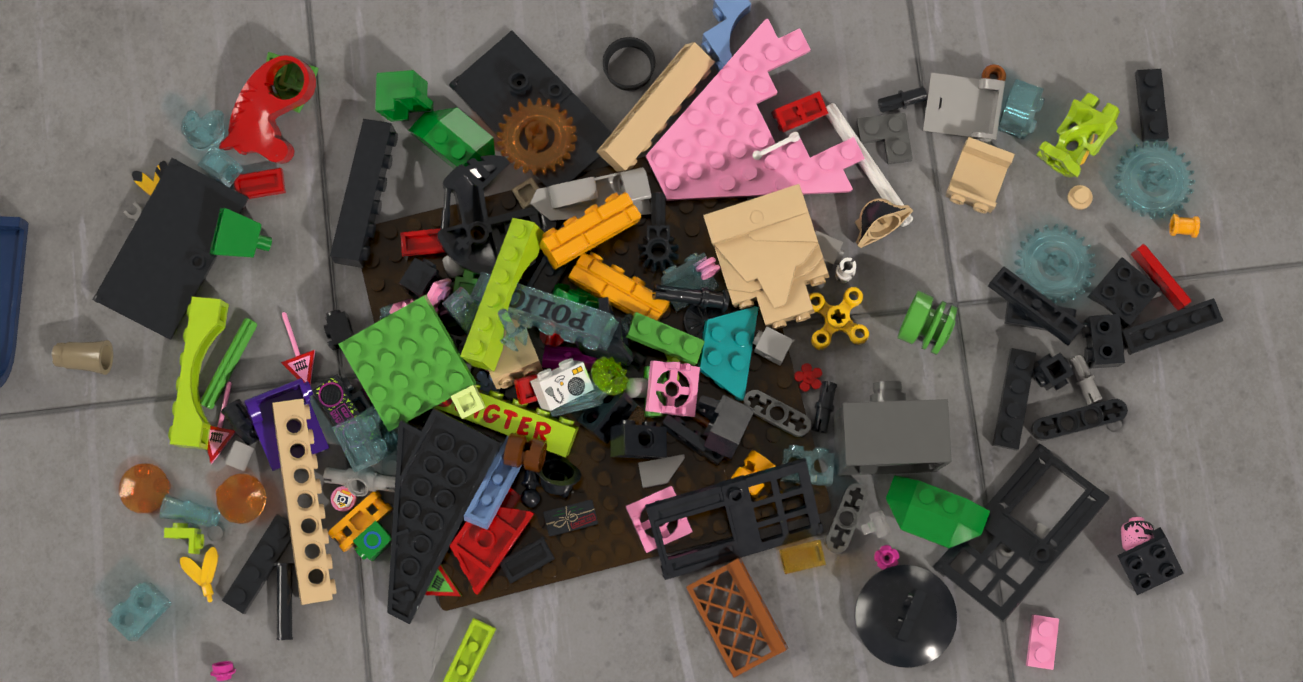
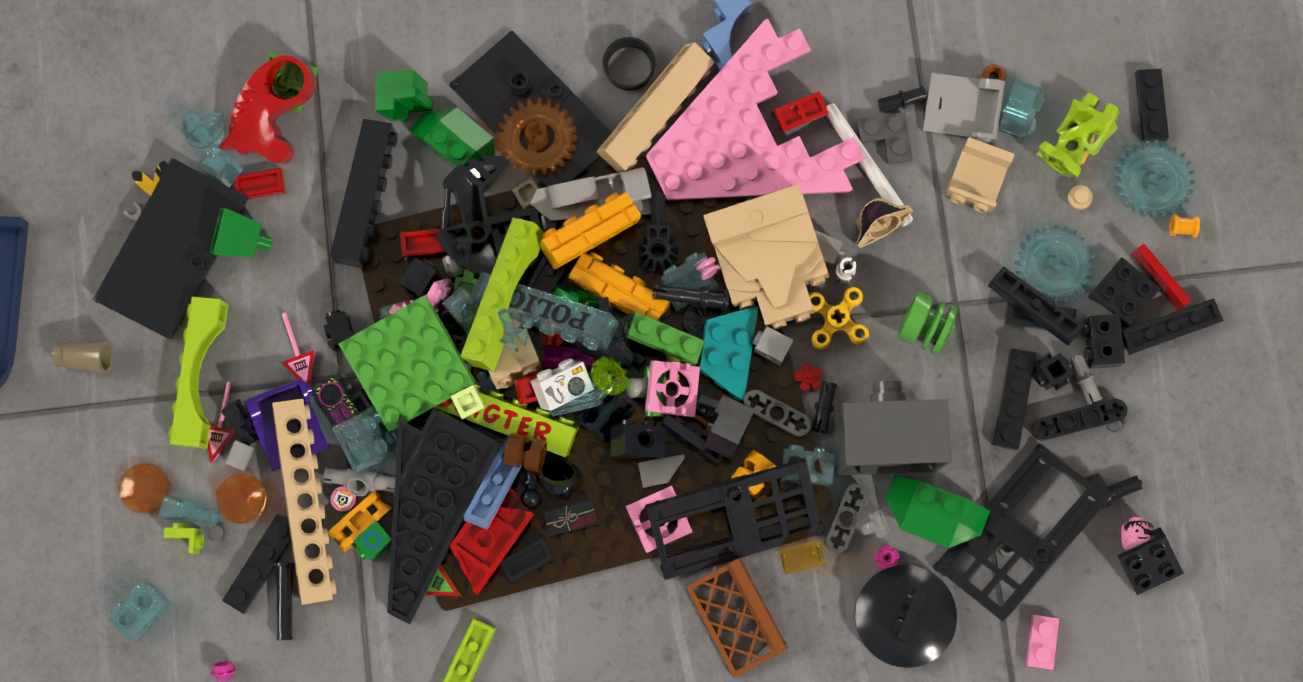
yellow piece [180,547,218,602] -> none
bright green axle [200,318,257,409] -> none
white hinge [752,132,800,160] -> none
none -> black piece [1085,473,1143,509]

